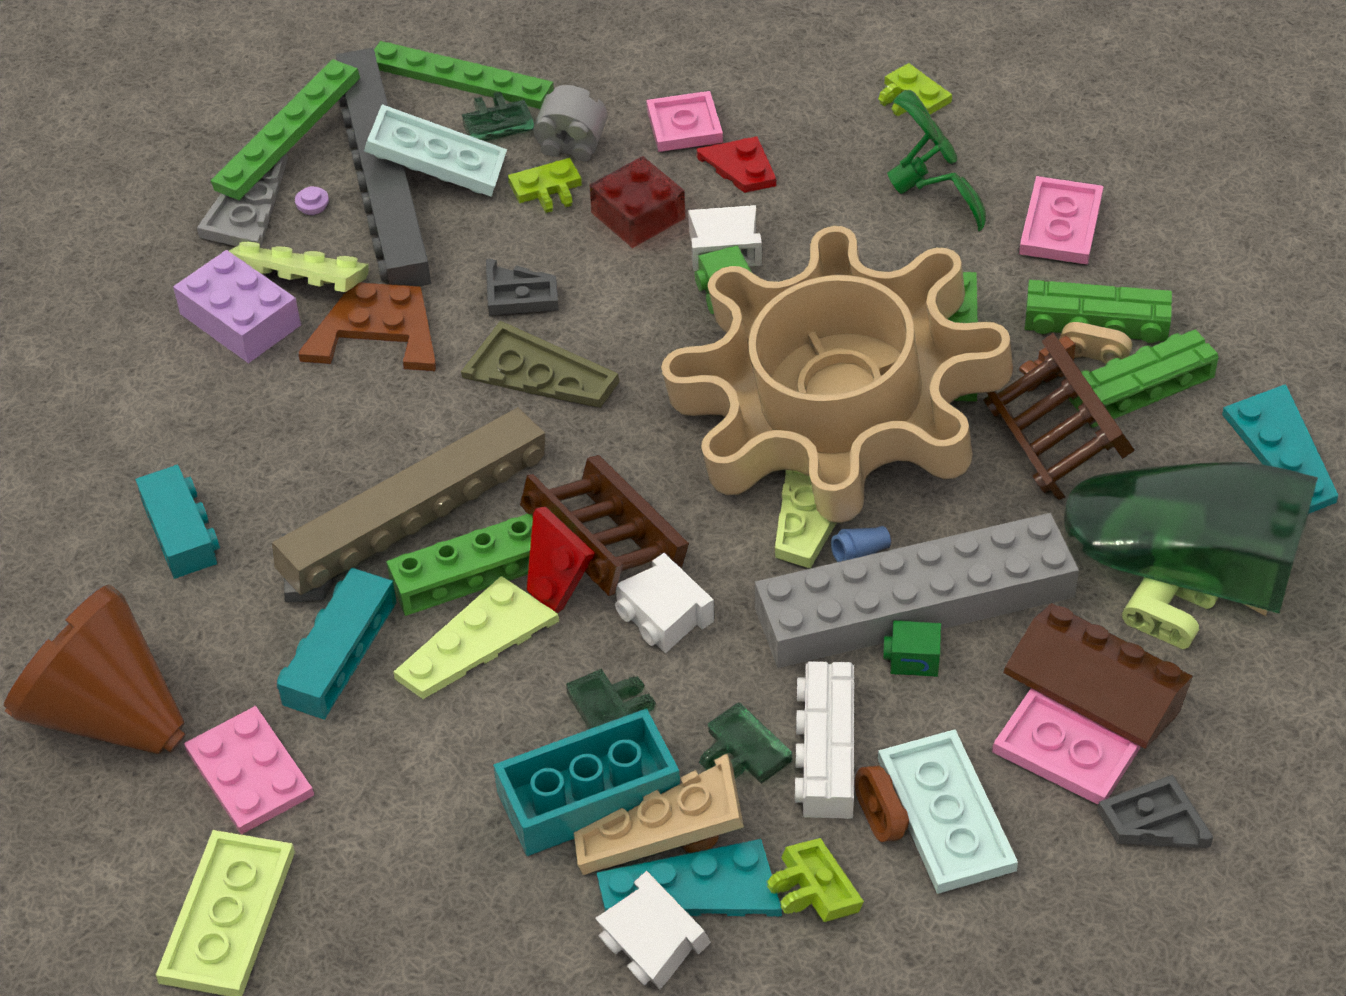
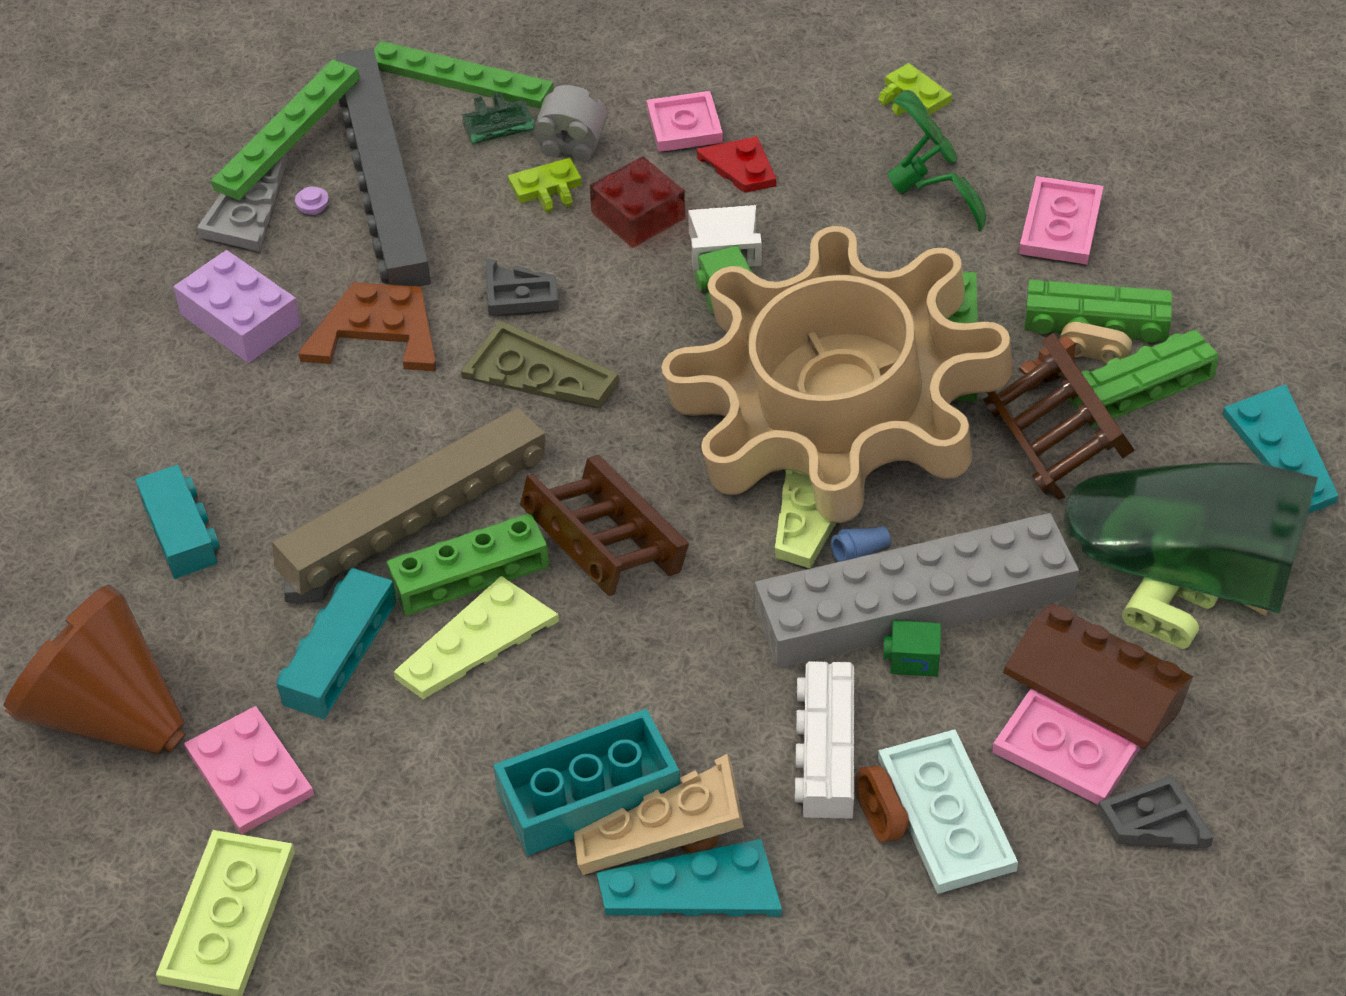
yellowish green wing [229,242,369,292] -> none
light aqua plate [364,105,507,197] -> none
red wing [527,507,595,613] -> none
clear green hinge [566,669,656,729] -> none
white hips [595,871,711,990] -> none
white hips [615,553,714,654] -> none
clear green hinge [699,702,792,784] -> none
lime hinge [767,838,864,922] -> none

